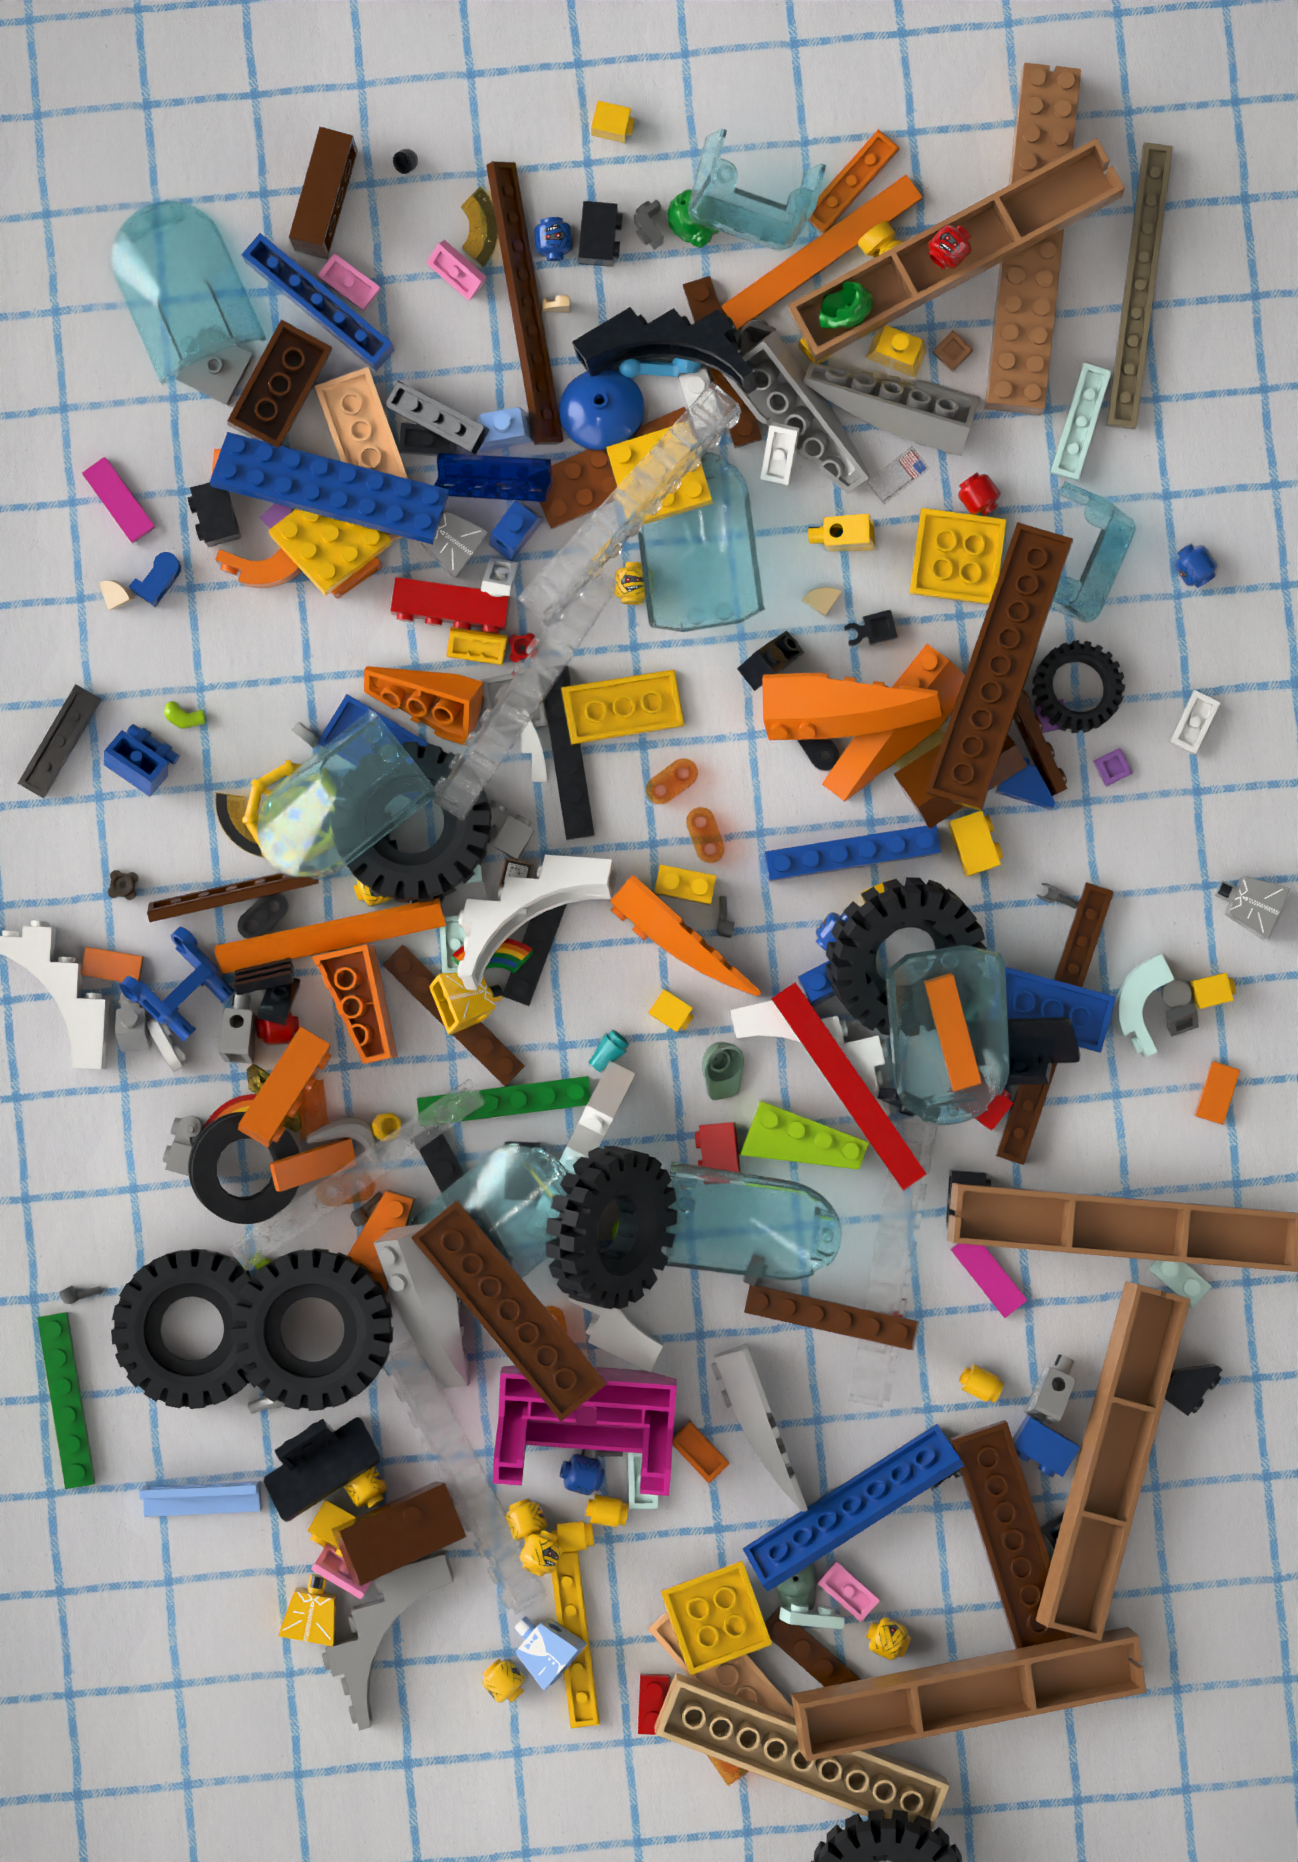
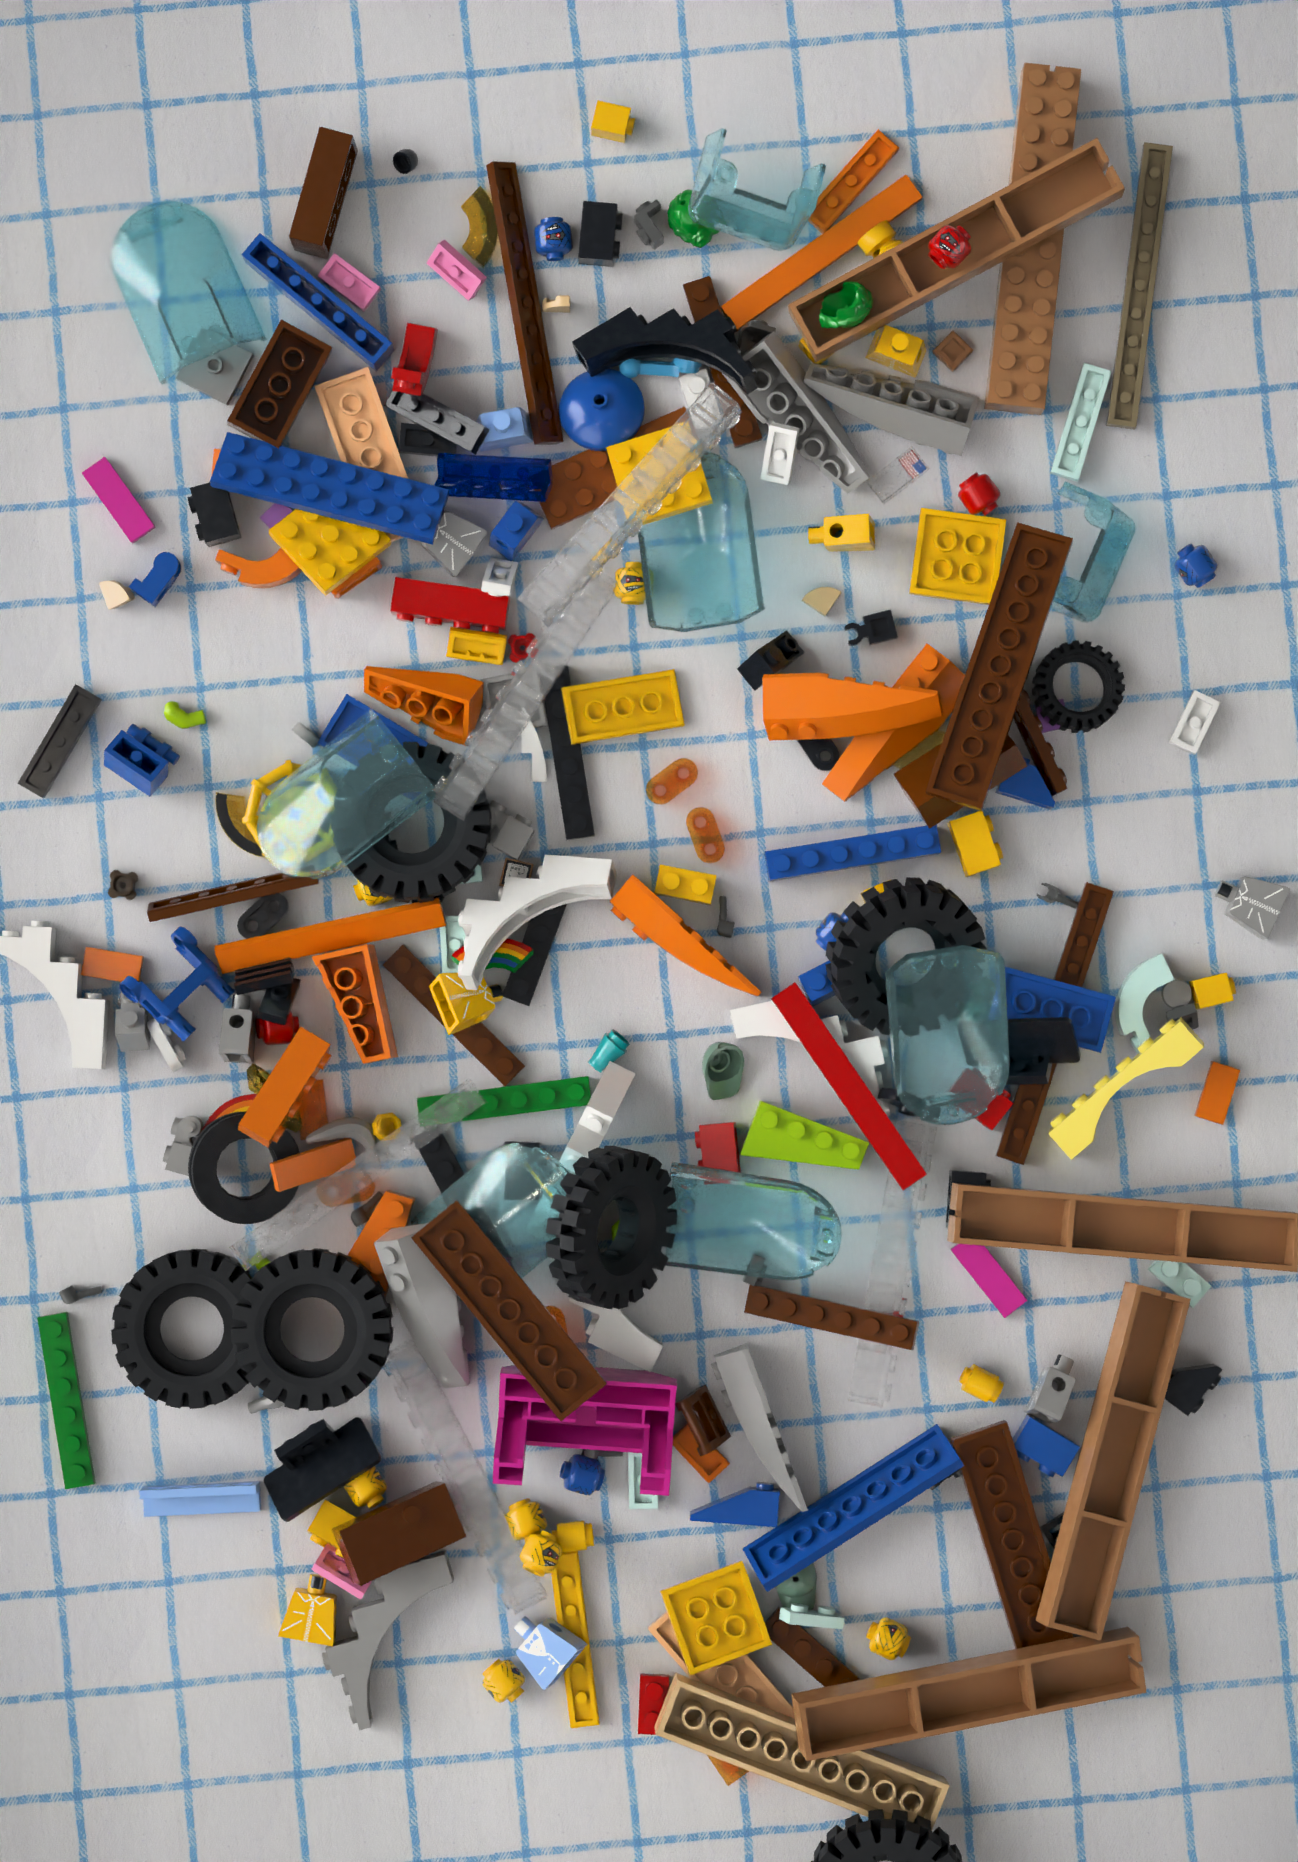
yellow brick [585,1494,629,1528] -> none
yellow brick [648,989,694,1032] -> none
bright pink plate [817,1560,880,1622] -> none
orange tile [924,973,981,1092] -> none
medium lavender tile [1093,748,1133,787] -> none
none -> red arch [391,323,438,396]
none -> reddish brown plate [675,1385,731,1456]
none -> blue slope [690,1482,780,1527]
none -> light yellow arch [1048,1017,1204,1160]

